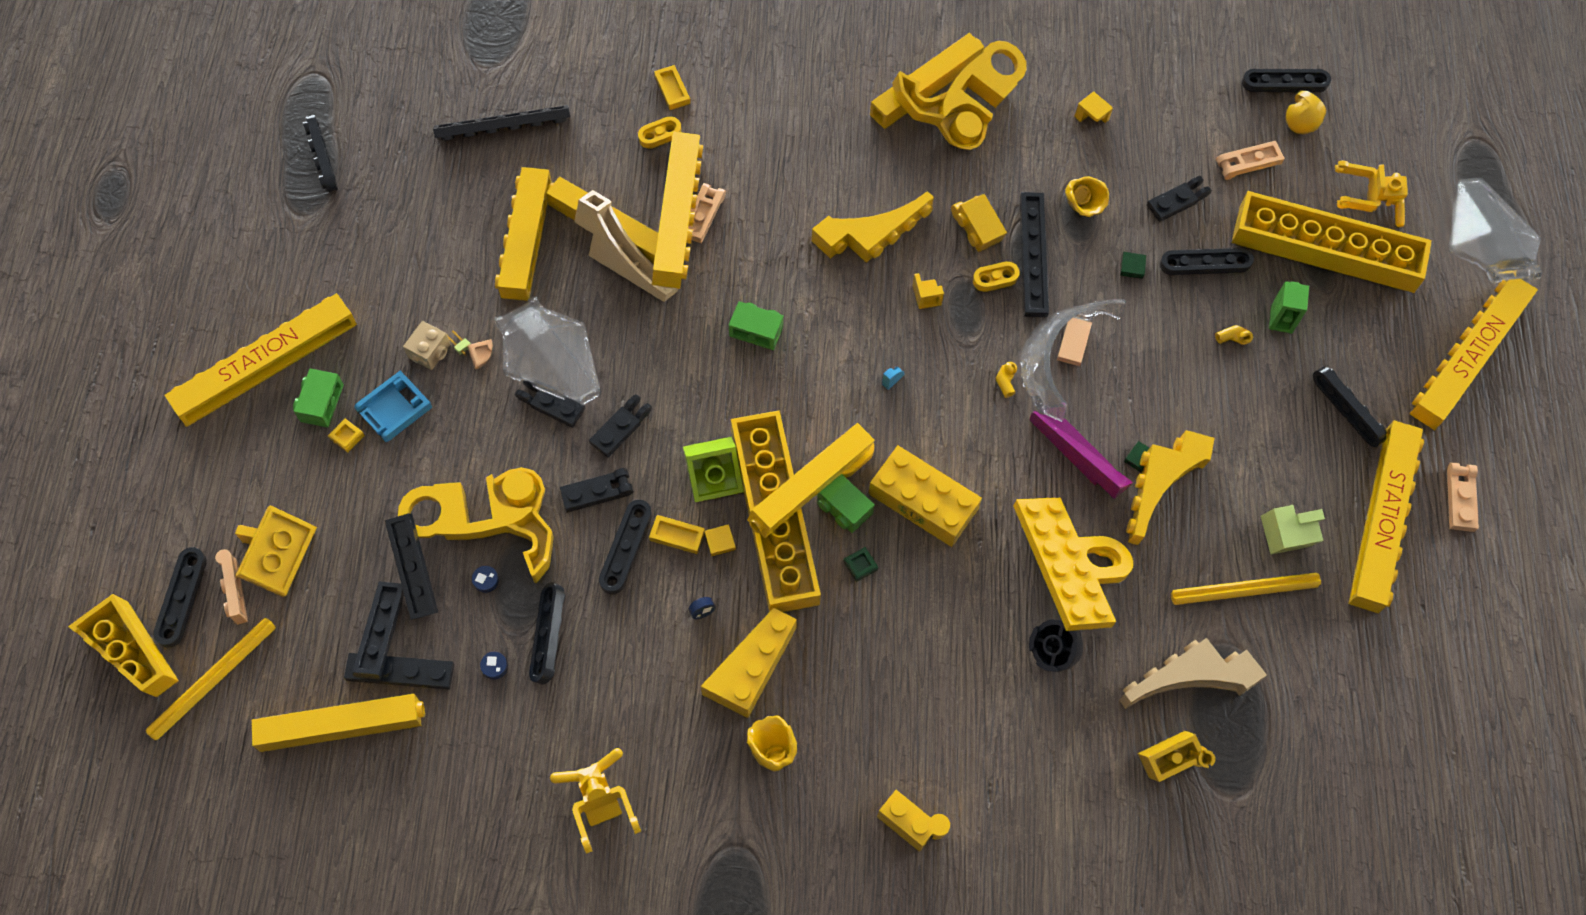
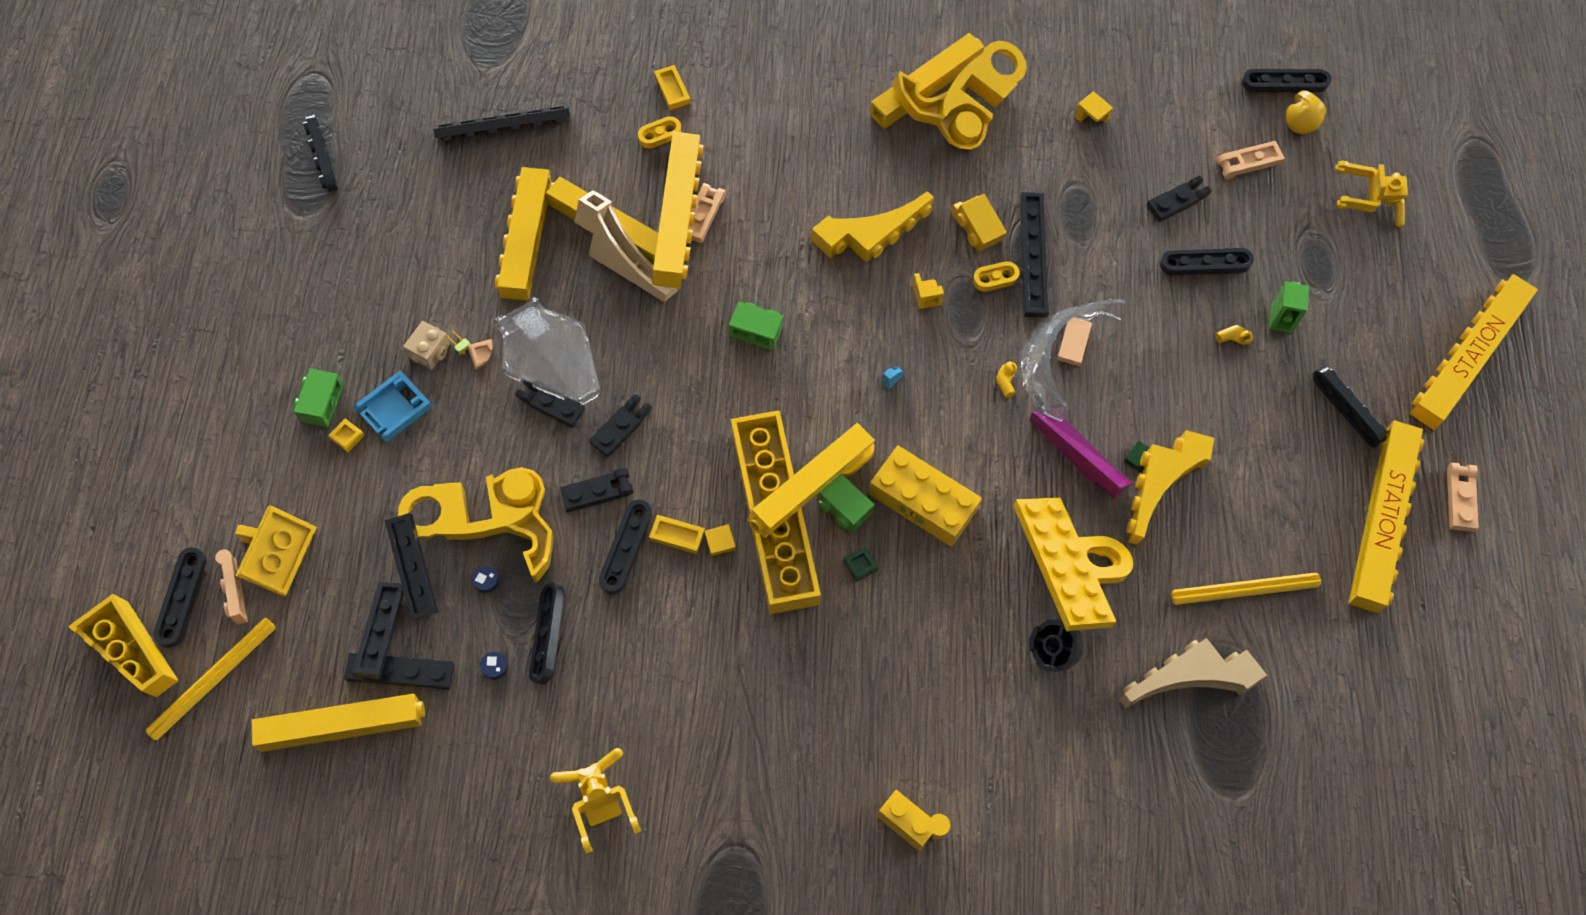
yellow brick [164,293,357,427] -> none
lime slope [683,437,744,502] -> none
dark blue tile [688,597,716,620] -> none
yellow wedge [701,608,797,718] -> none
yellow hair [747,716,797,771] -> none
yellow hair [1065,176,1109,217] -> none
dark green tile [1120,251,1146,279] -> none
yellow hinge [1138,731,1215,782] -> none
yellow brick [1231,191,1432,293] -> none
yellowish green plate [1261,505,1325,555] -> none
clear windscreen [1449,178,1542,284] -> none

